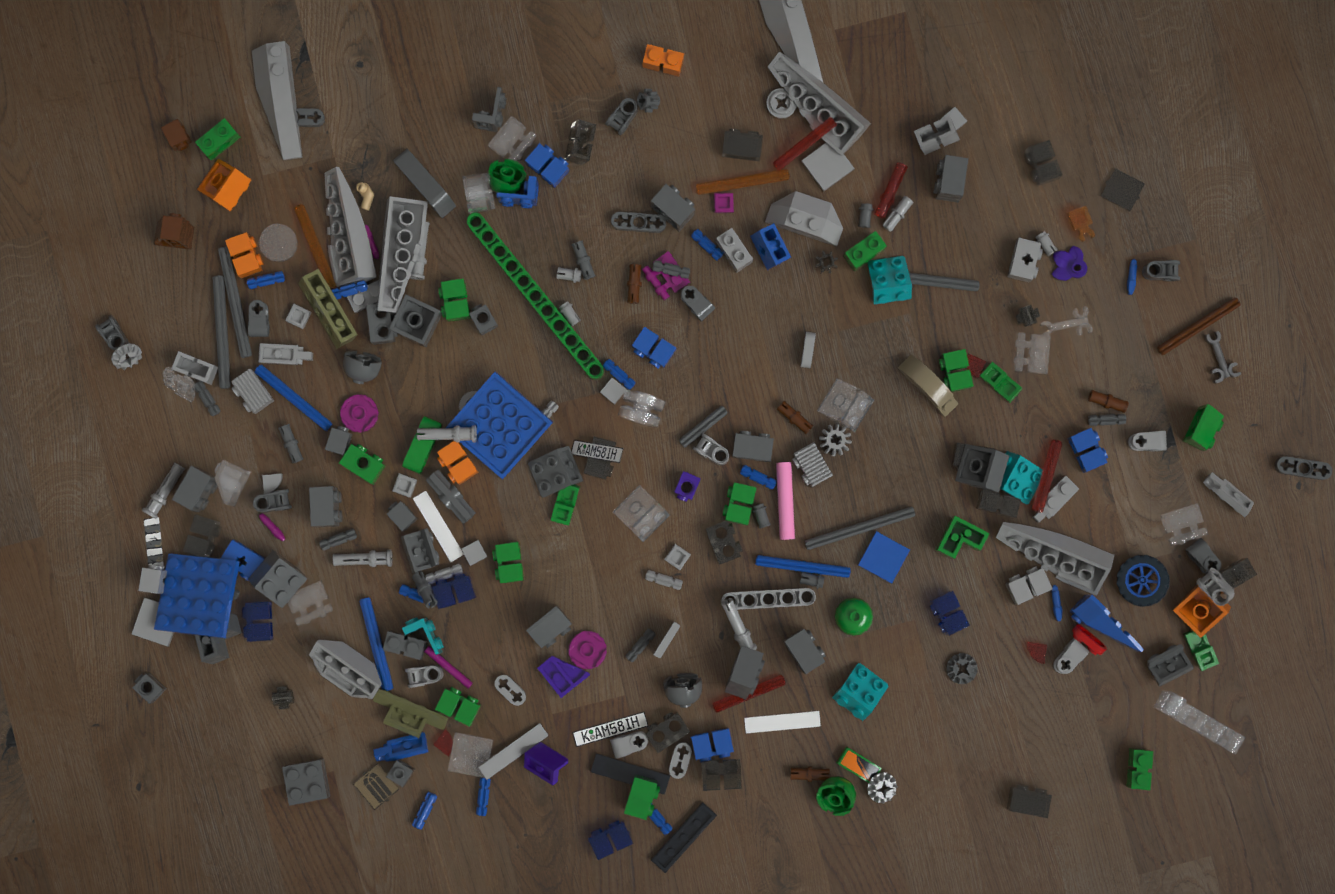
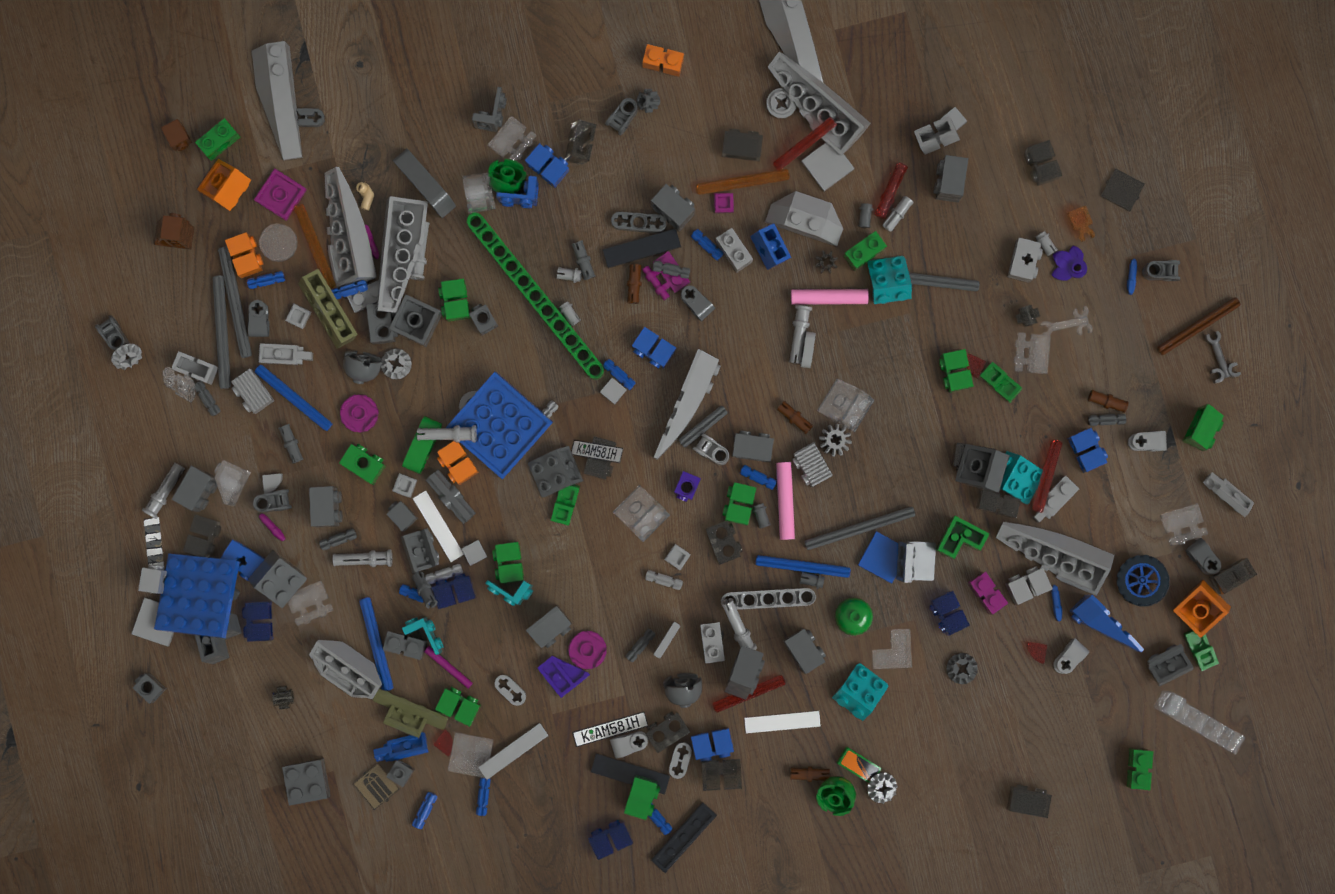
dark grey brick [325,426,353,456] -> none
light grey piece [405,665,444,688] -> none
dark purple panel [524,742,568,786] -> none
clear wheel [618,389,665,428] -> none
dark tan arch [898,355,958,417] -> none
red plate [1072,624,1107,655] -> none
light grey piece [1197,568,1235,606] -> none
dark grey beam [1275,456,1333,480] -> none
none -> magenta tile [254,168,307,221]
none -> light grey gear [381,349,412,379]
none -> teal bracket [486,580,533,606]
none -> black tile [603,229,681,269]
none -> light grey wedge [654,349,721,460]
none -> light grey brick [700,622,725,663]
none -> light grey pin [789,305,812,364]
none -> bright pink piece [791,289,868,305]
none -> clear plate [872,629,912,669]
none -> bracket [896,541,936,583]
none -> magenta piece [967,572,1008,615]

